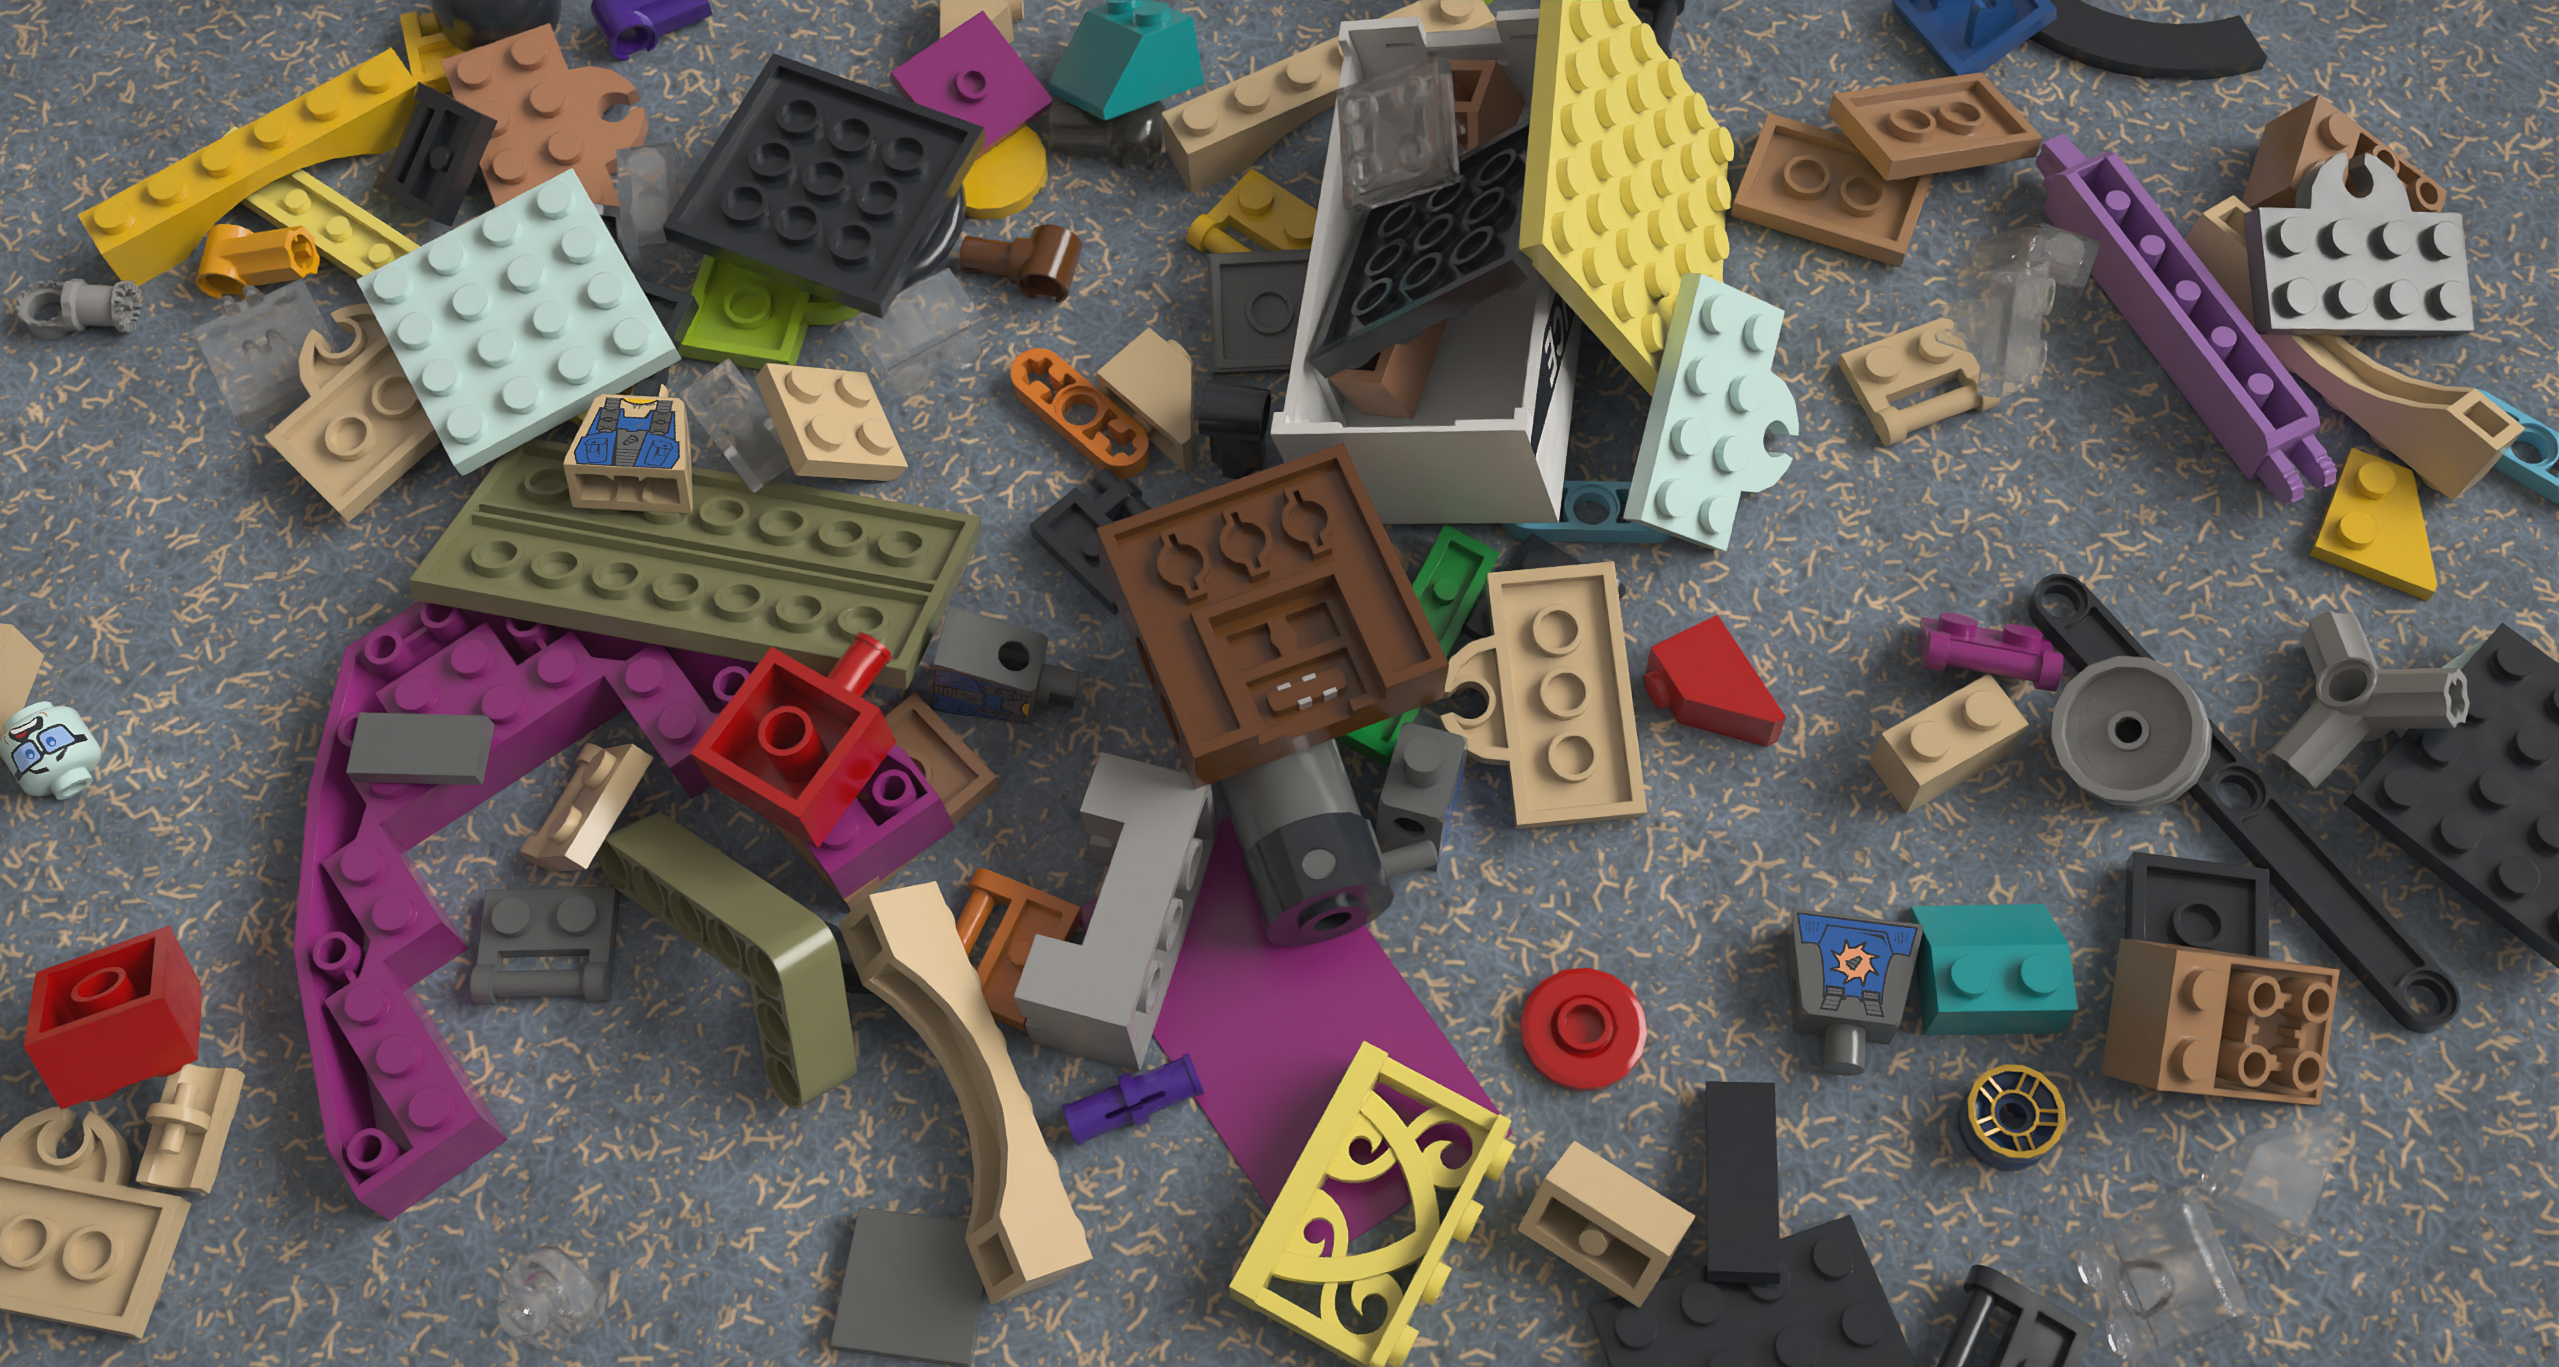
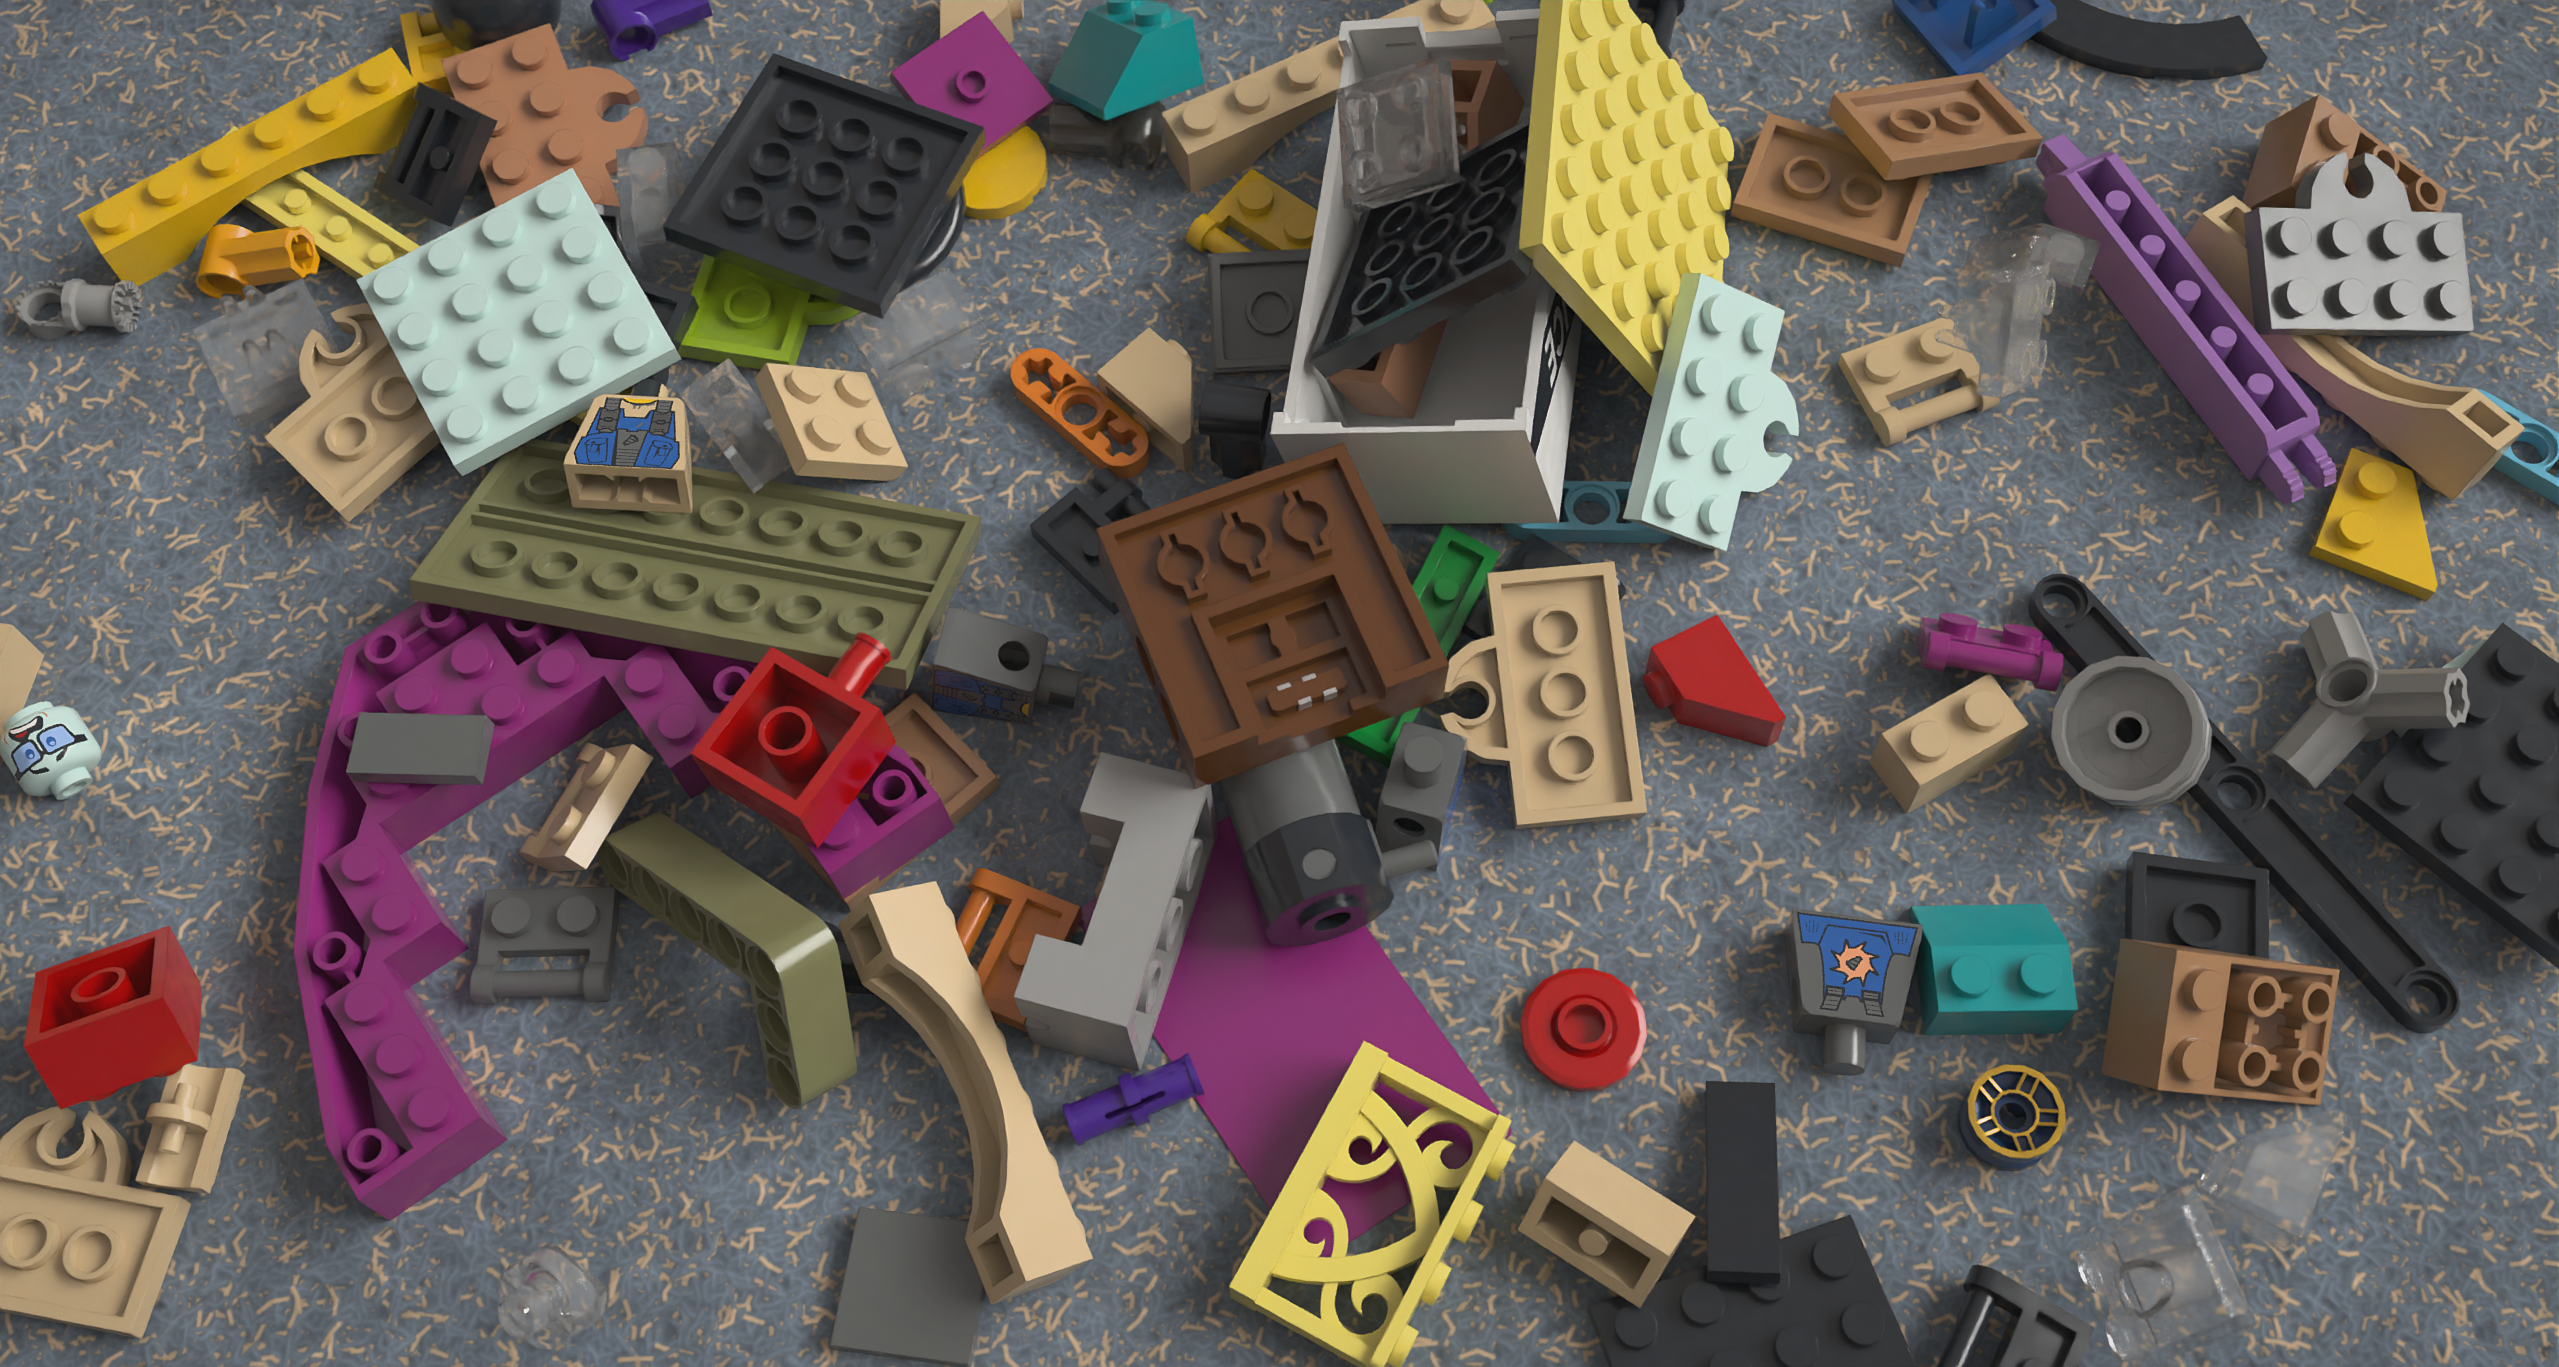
reddish brown pin [959,224,1082,303] -> none

